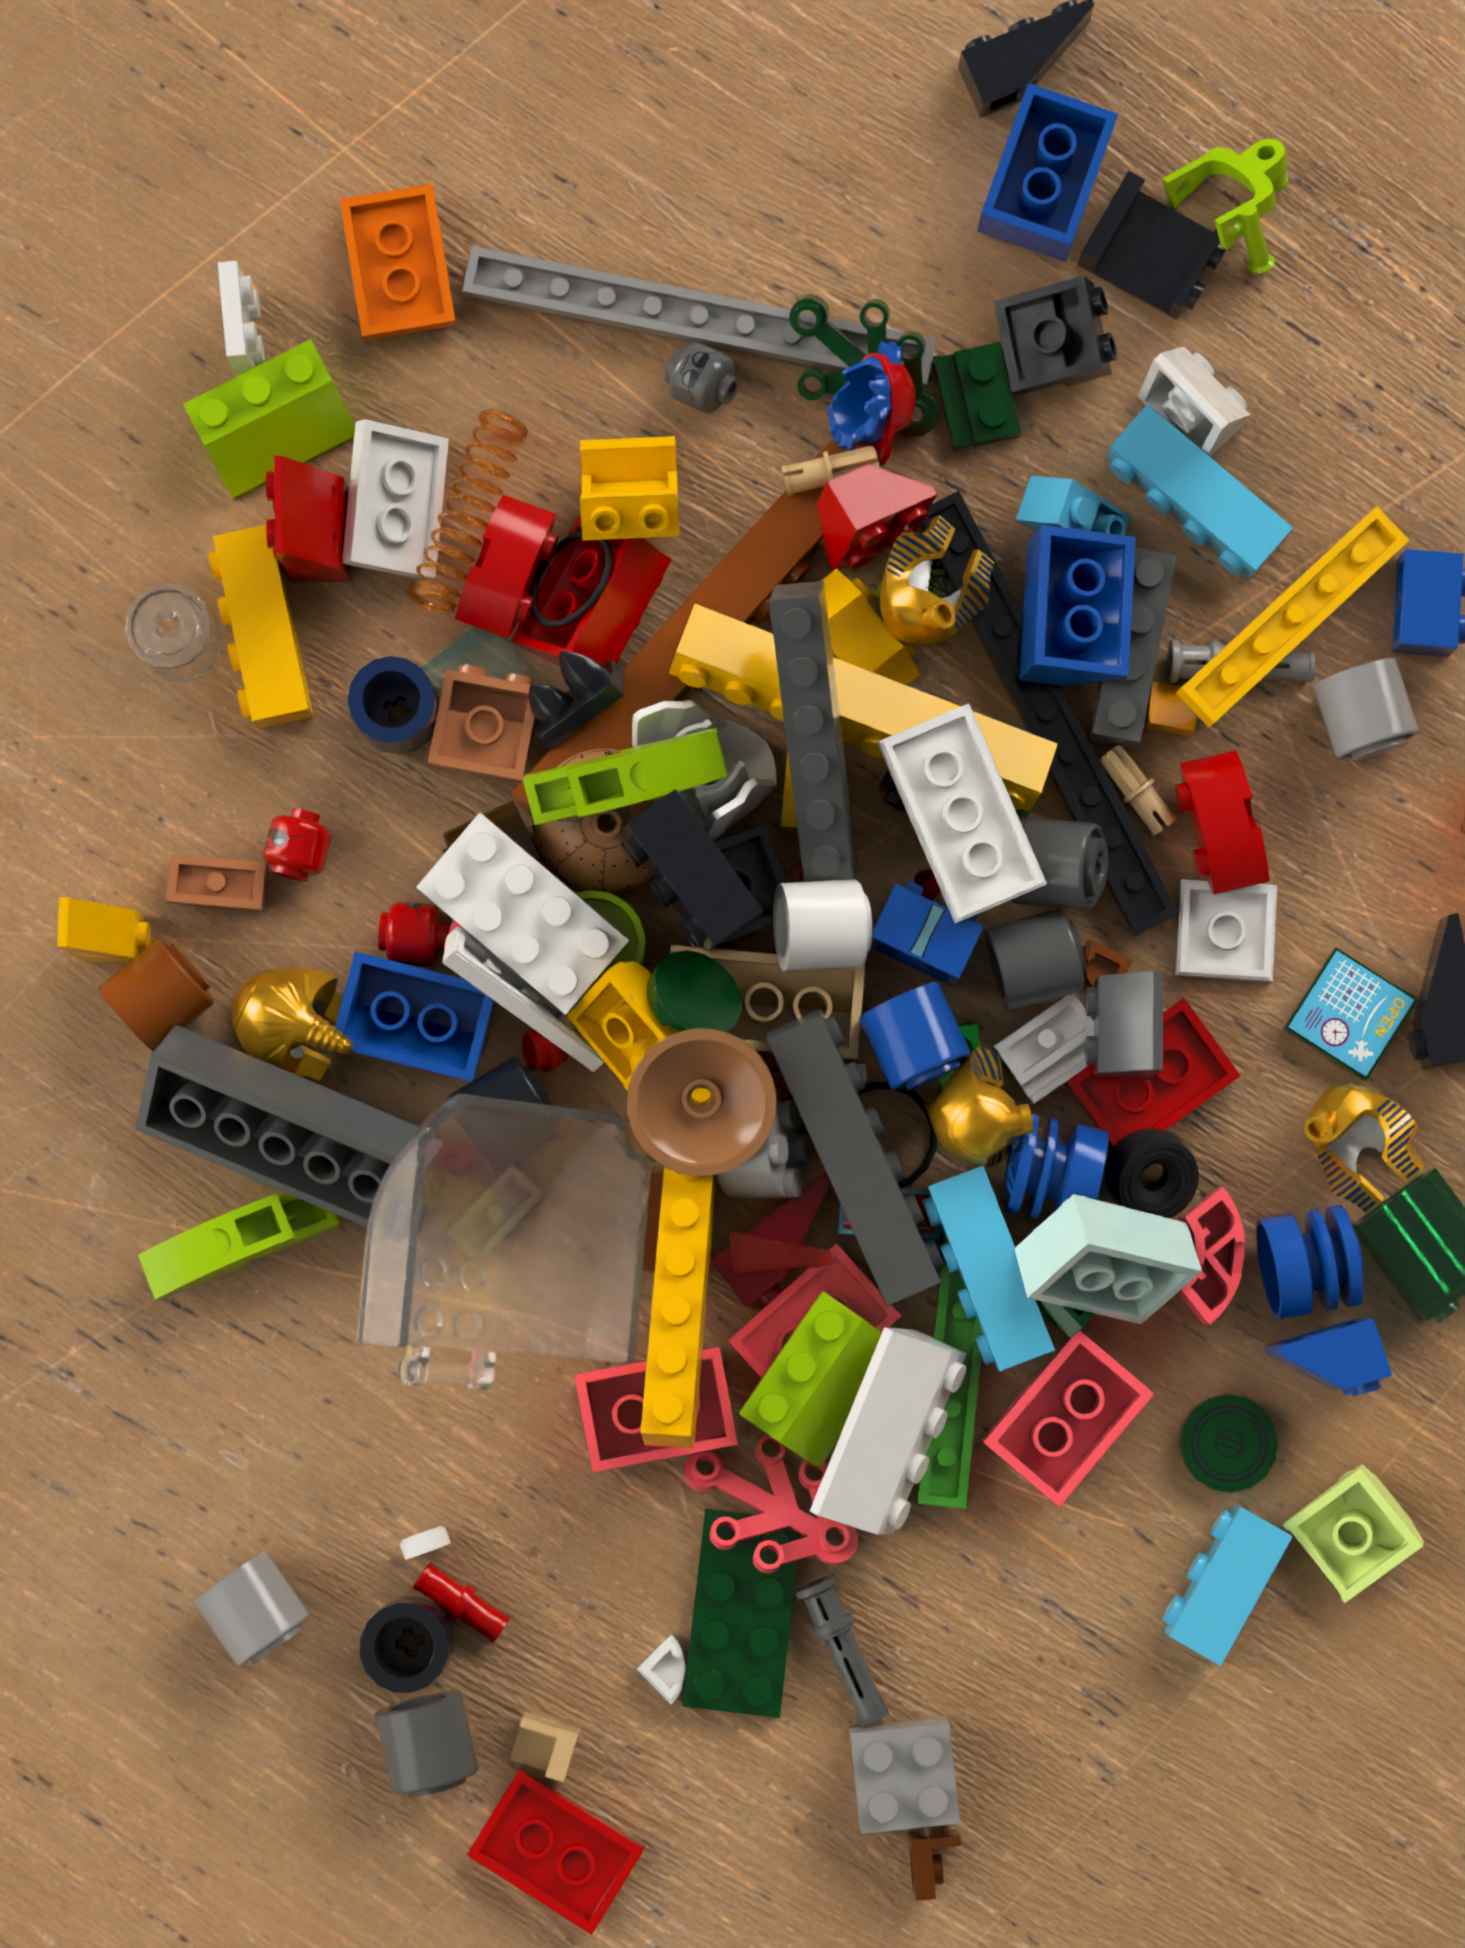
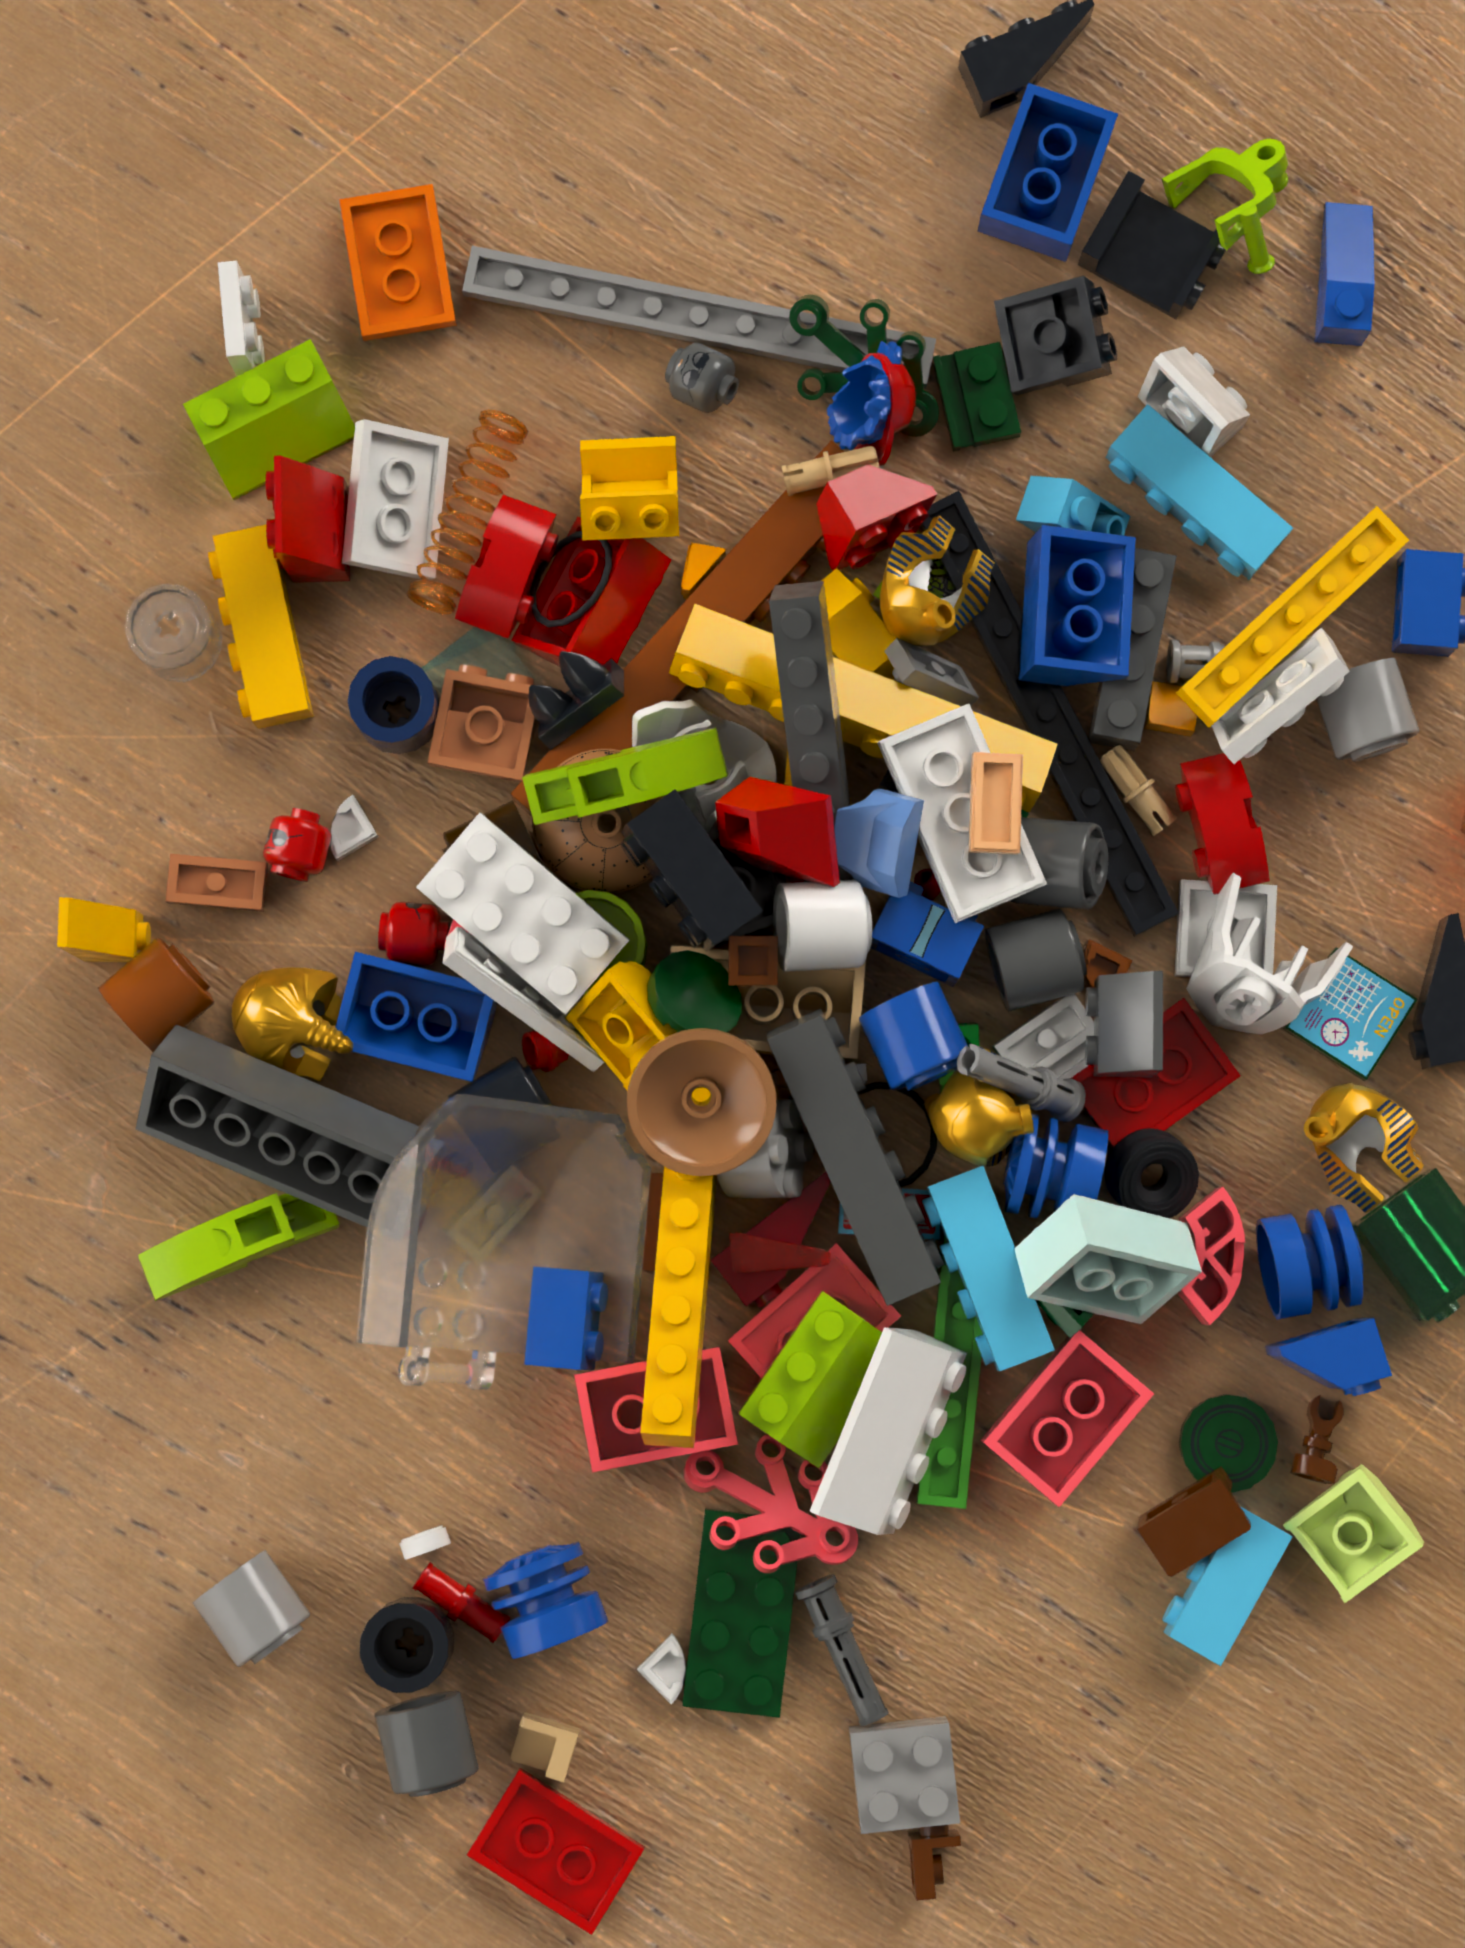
none -> white tile [330,795,379,861]
none -> blue wheel [482,1542,609,1659]
none -> blue brick [524,1266,608,1370]
none -> light orange slope [681,542,726,599]
none -> red slope [715,776,840,887]
none -> reddish brown tile [729,936,778,986]
none -> medium blue slope [834,788,924,898]
none -> light grey plate [885,638,979,706]
none -> light grey pin [957,1044,1086,1122]
none -> light nougat tile [968,752,1023,855]
none -> reddish brown panel [1137,1466,1251,1577]
none -> white piece [1186,873,1353,1034]
none -> white plate [1212,627,1350,764]
none -> reddish brown piece [1290,1395,1344,1485]
none -> blue slope [1314,202,1375,346]

